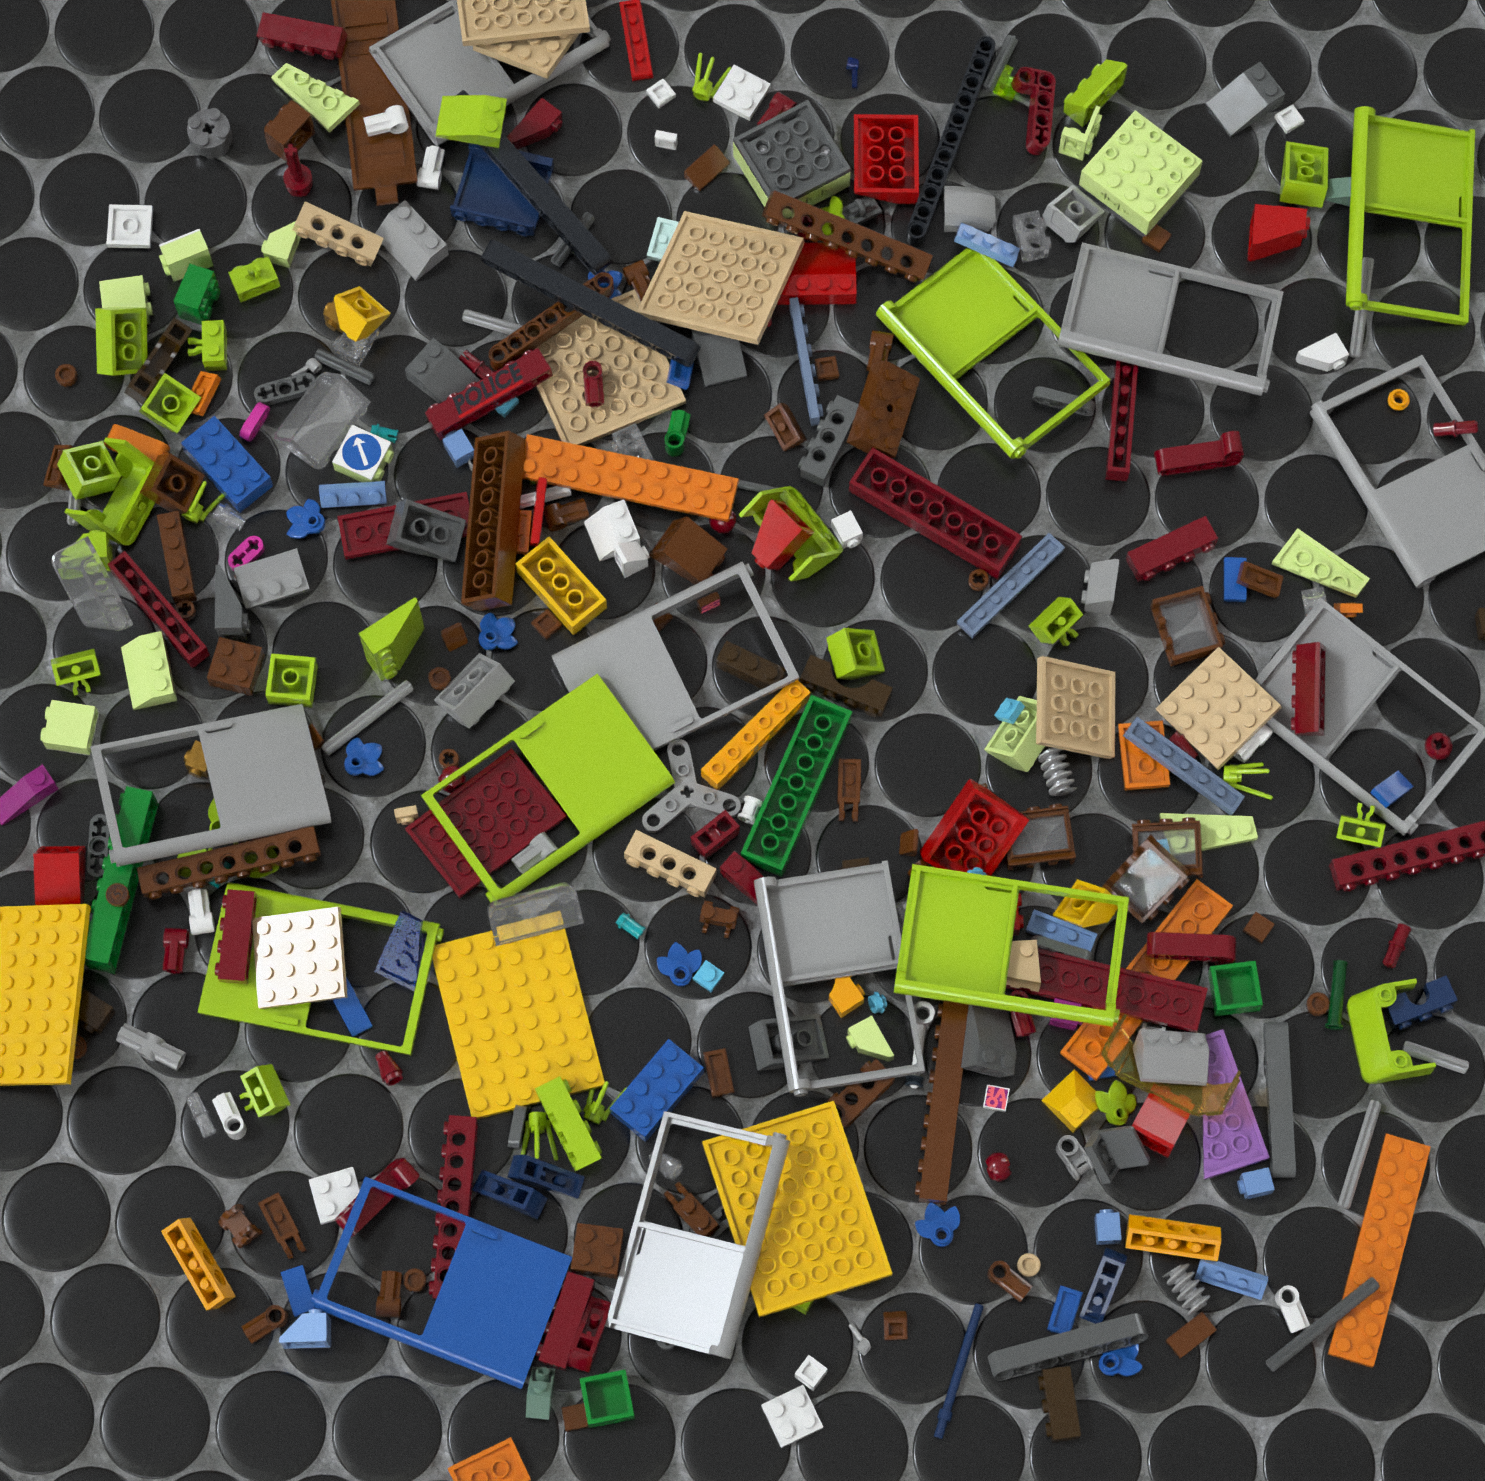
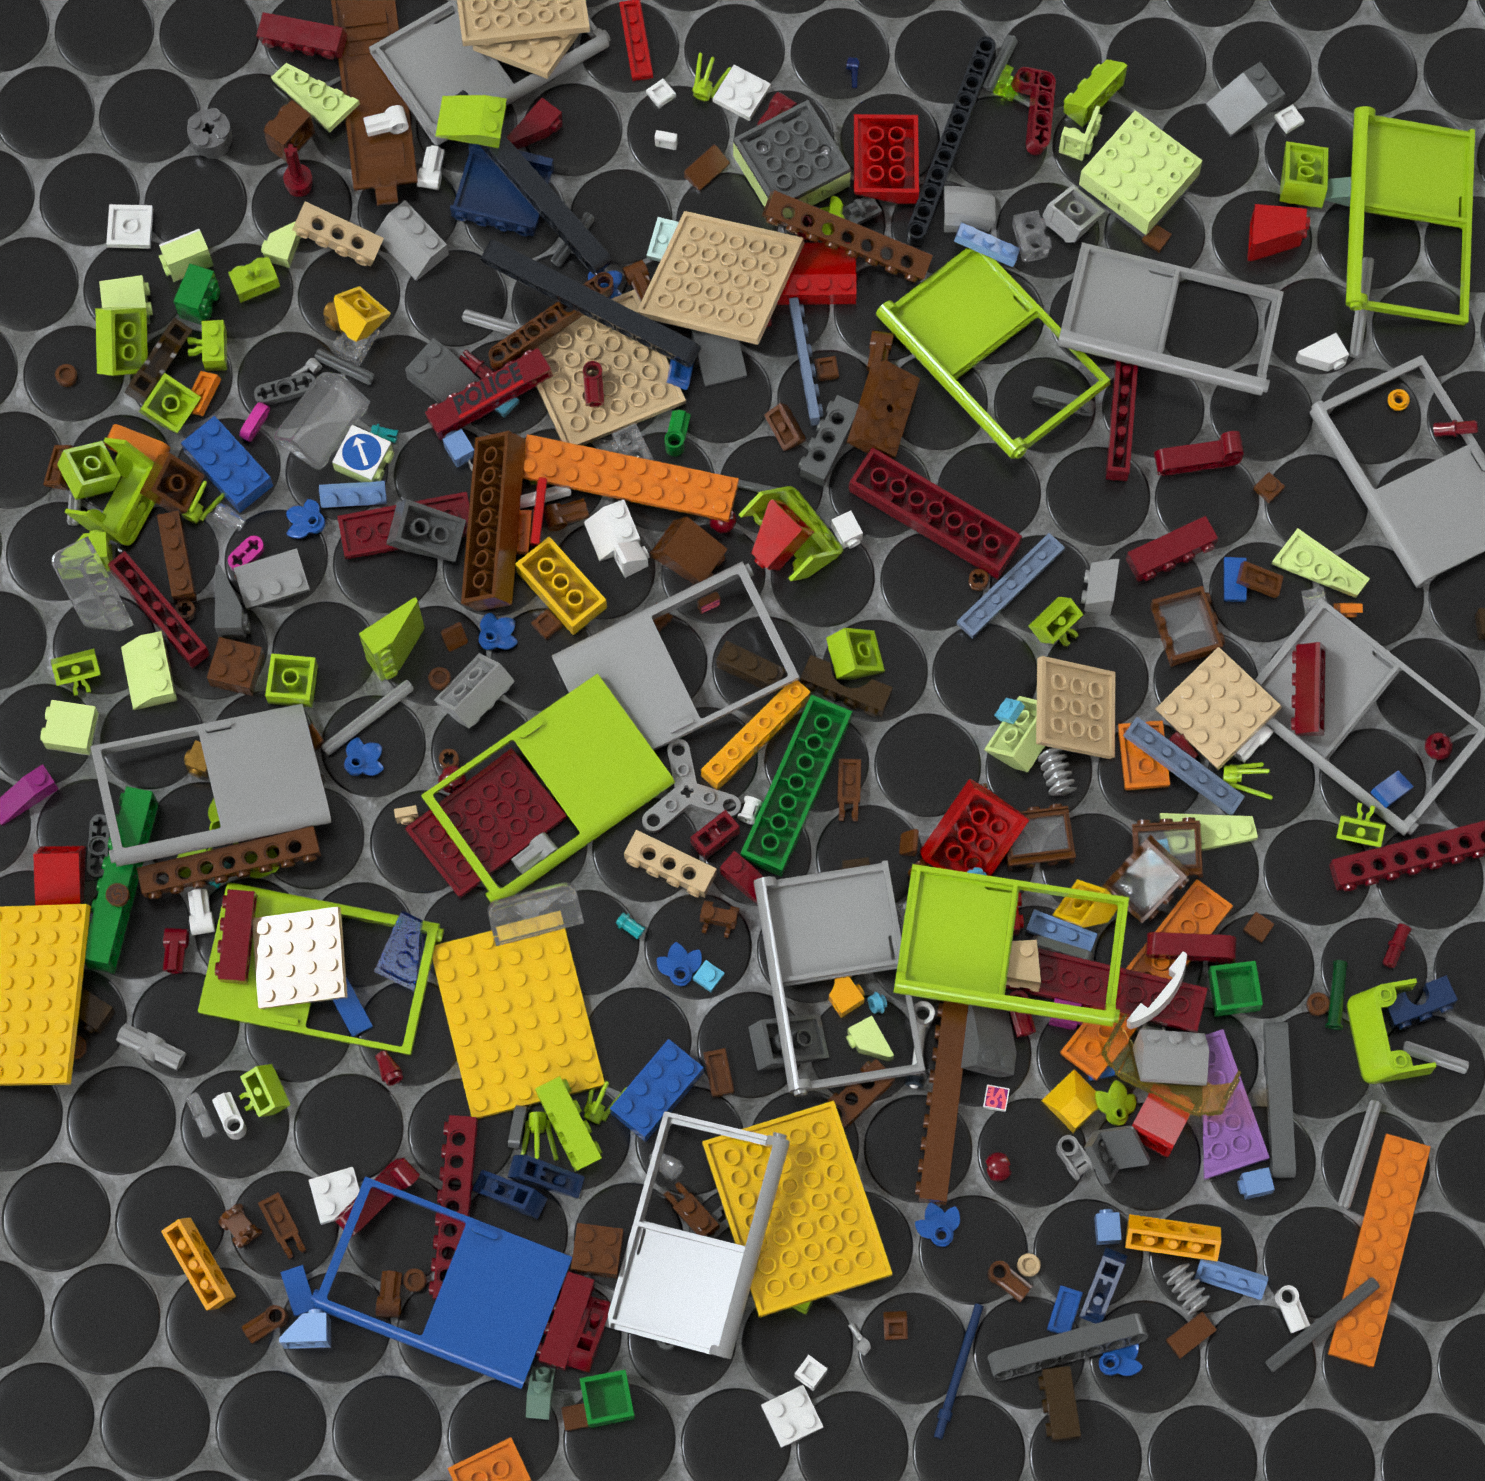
none -> white slope [1127,951,1187,1029]
none -> reddish brown plate [1253,472,1285,503]

